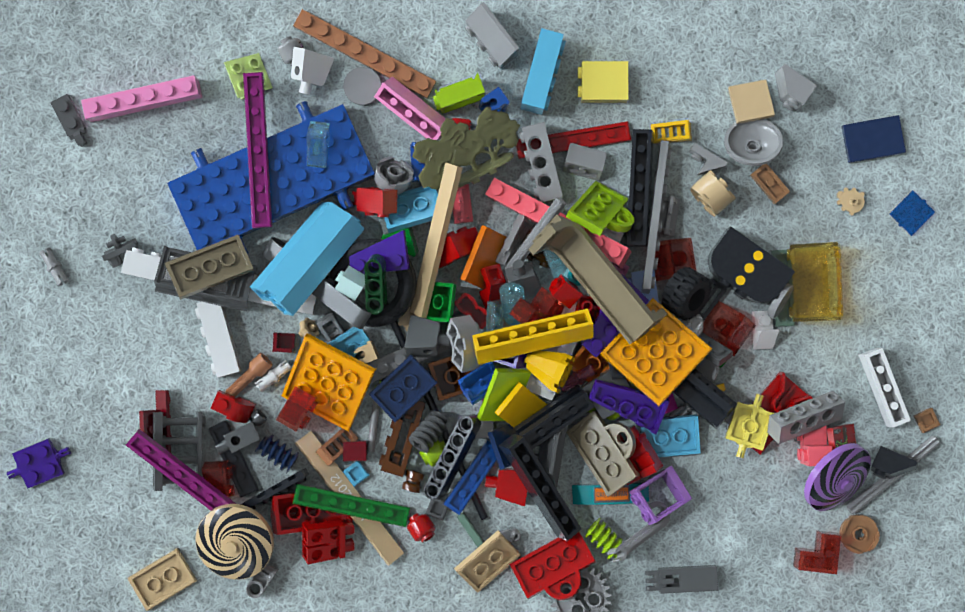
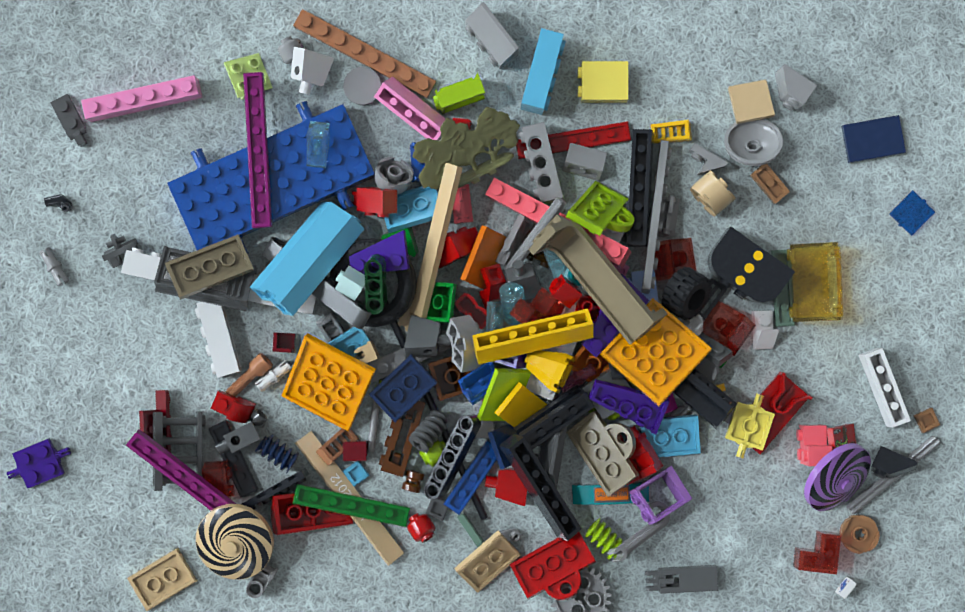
clear red brick [276,385,318,432] -> none
tan piece [298,318,320,338] -> none
red hips [302,518,354,565] -> none
blue hinge [478,87,510,112] -> none
light grey tile [767,283,794,319] -> none
light grey brick [767,391,845,444] -> none
tan piece [837,187,865,216] -> none
none -> black arm [44,194,72,212]
none -> white tile [835,577,856,599]

